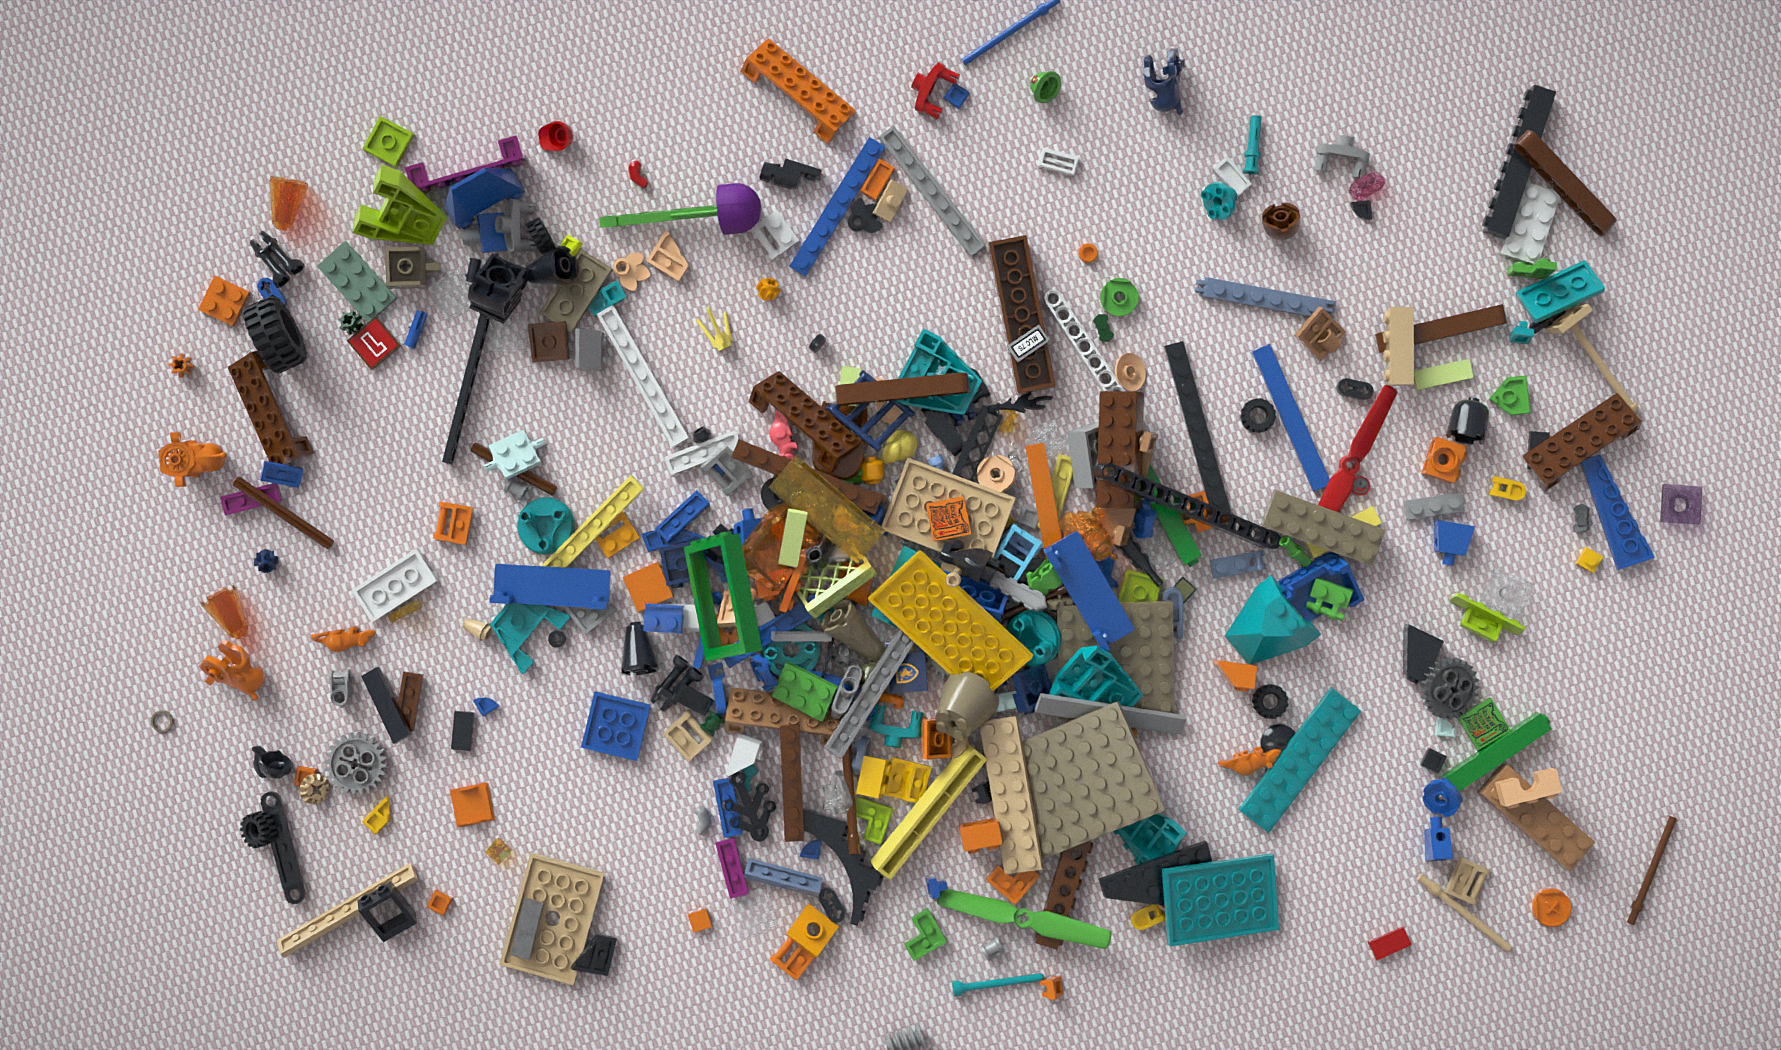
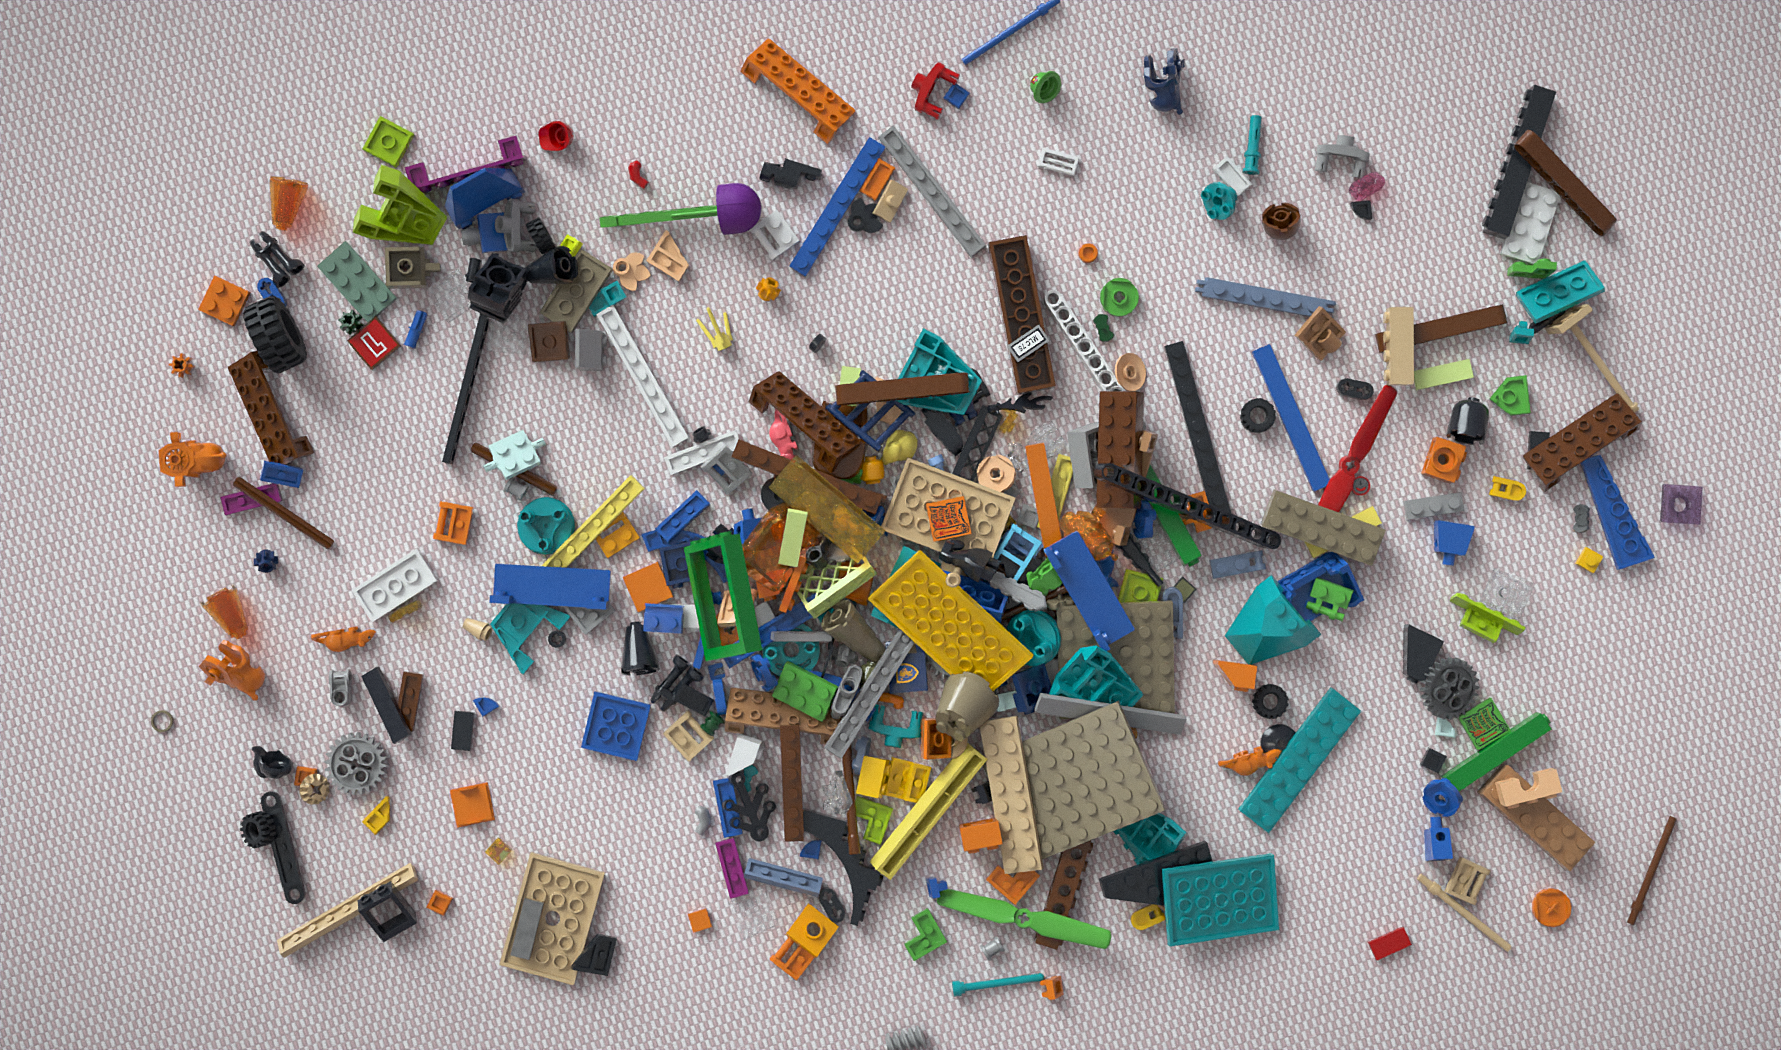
bright green pin [1279,536,1312,567] -> none

